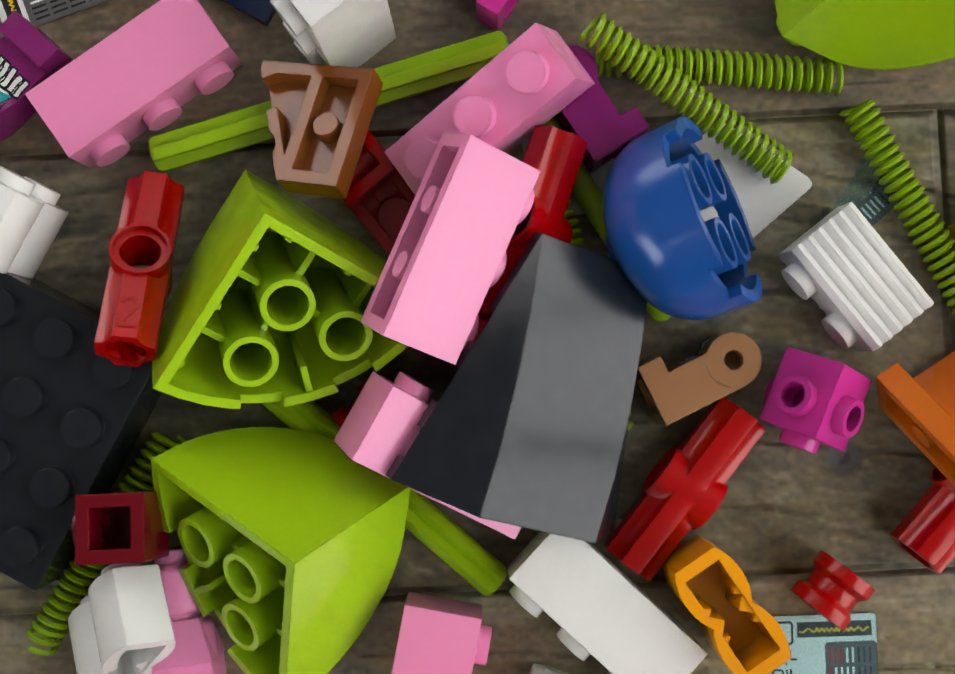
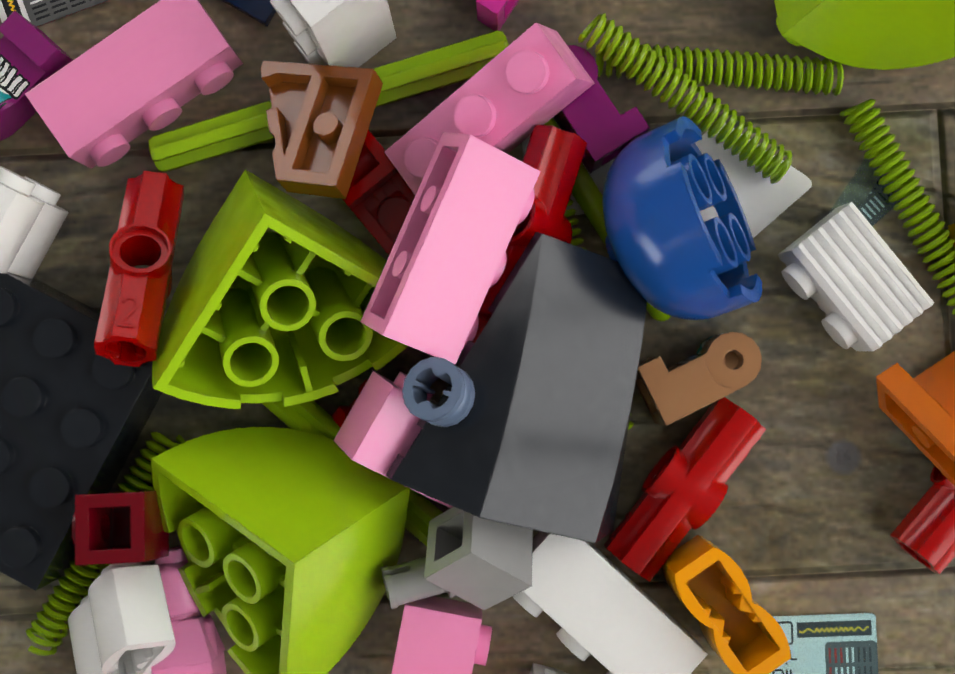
dark pink brick [759,347,872,455] -> none
red wheel [790,550,875,632] -> none
none -> light grey pin [381,557,456,609]
none -> sand blue bush [402,357,475,427]
none -> light grey brick [424,507,533,610]

